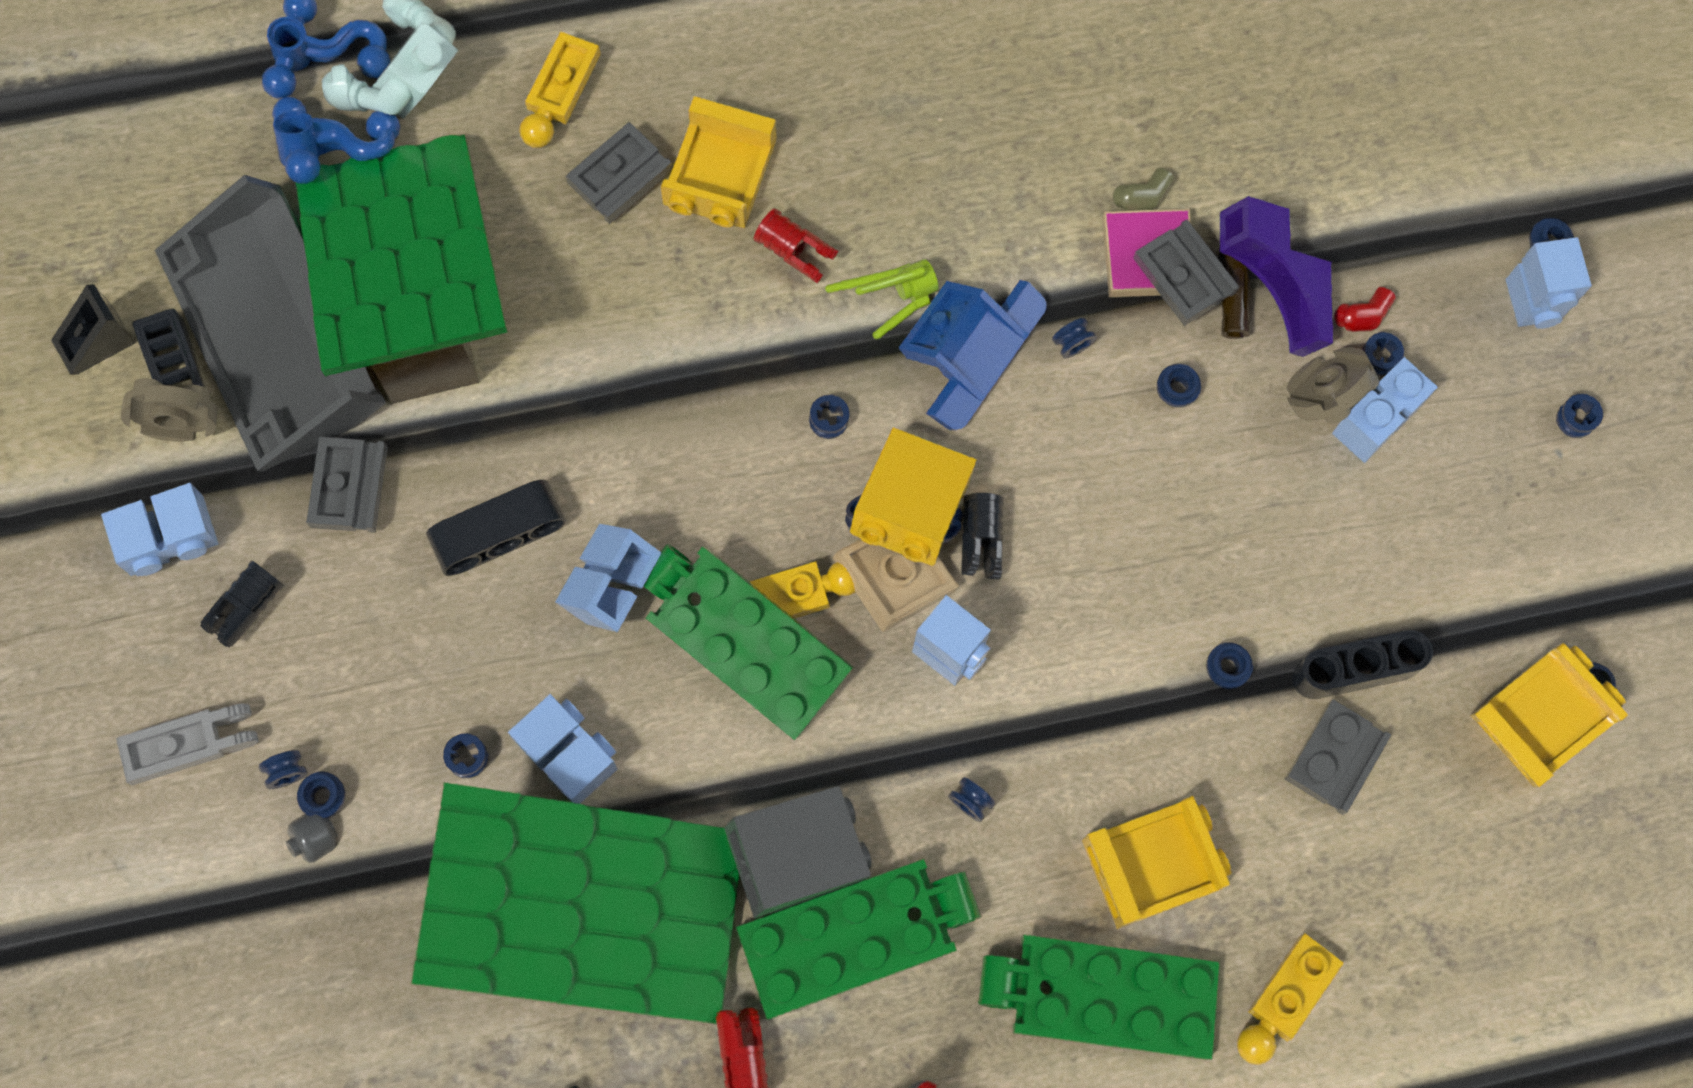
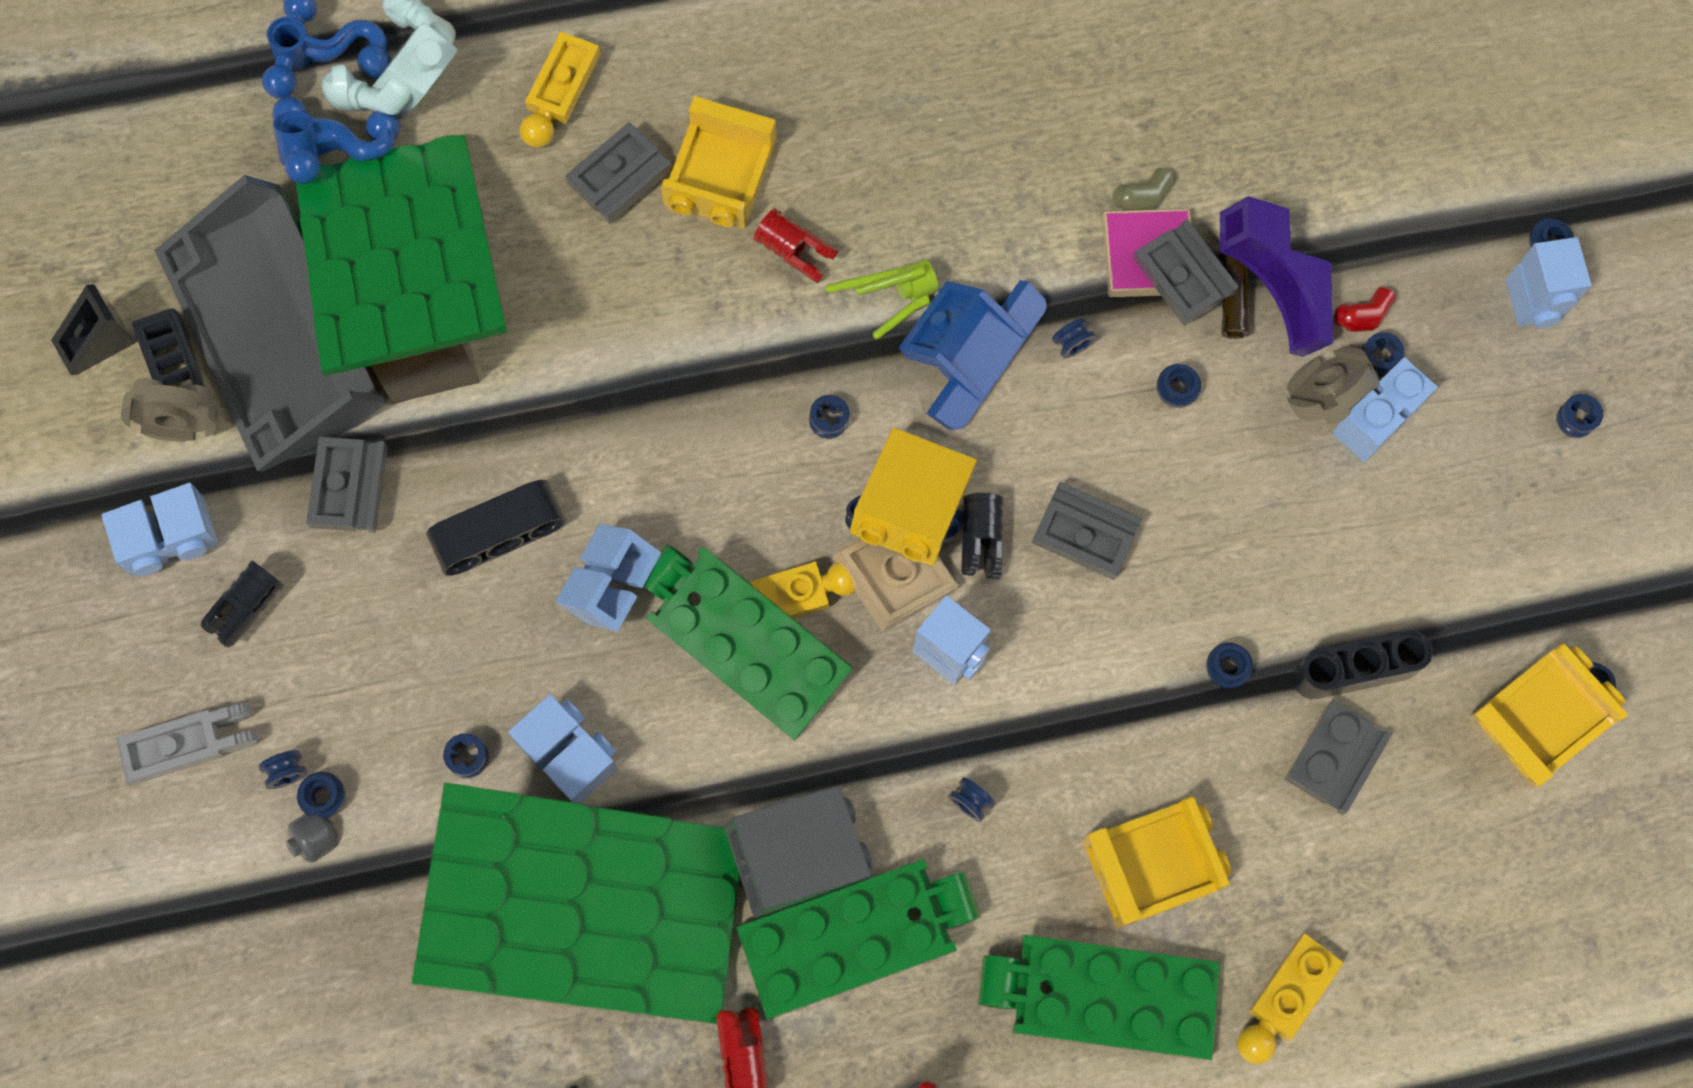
none -> dark grey plate [1032,481,1142,580]

